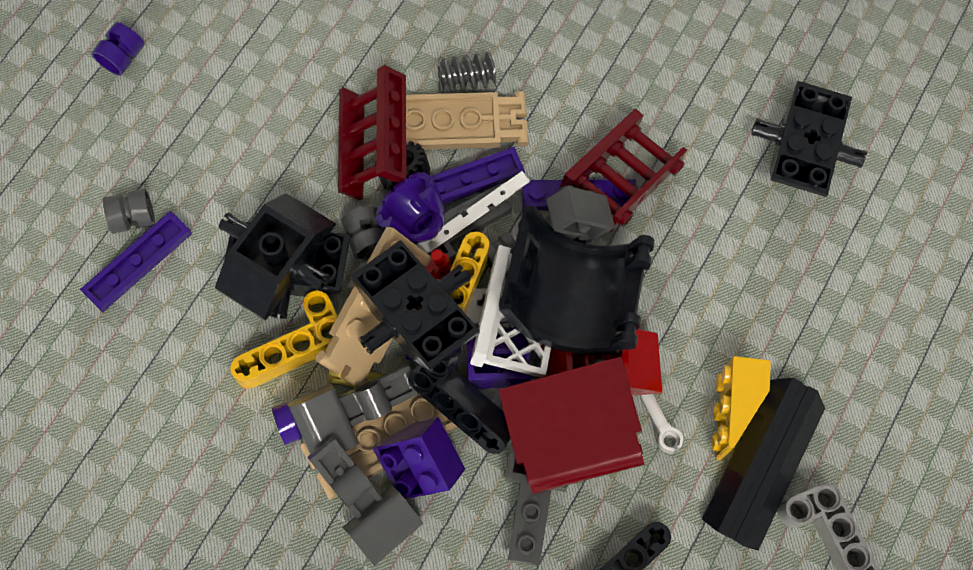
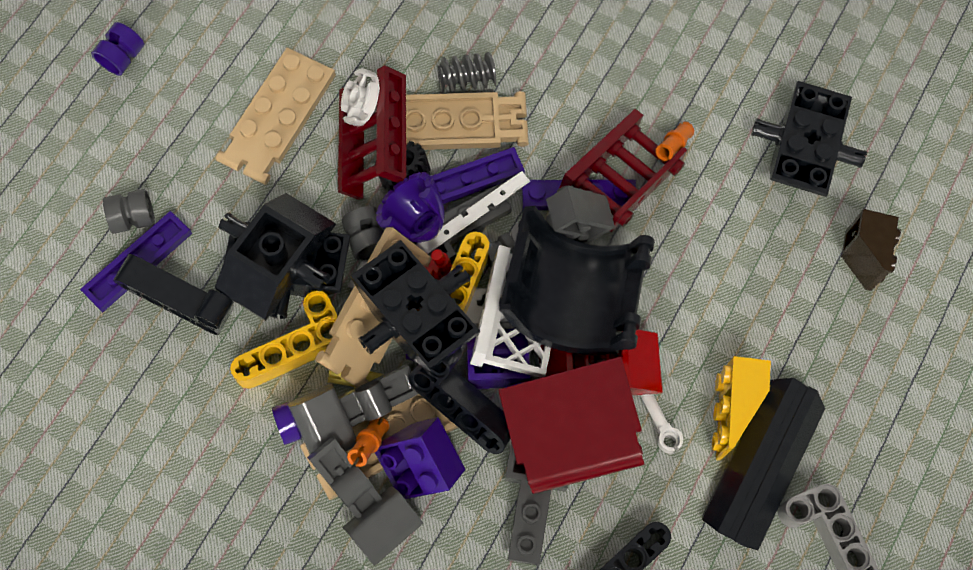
none -> black beam [113,254,234,335]
none -> tan hinge [215,47,336,185]
none -> white piece [341,68,380,127]
none -> orange pin [347,417,389,467]
none -> orange pin [656,121,695,161]
none -> dark brown slope [841,209,901,291]

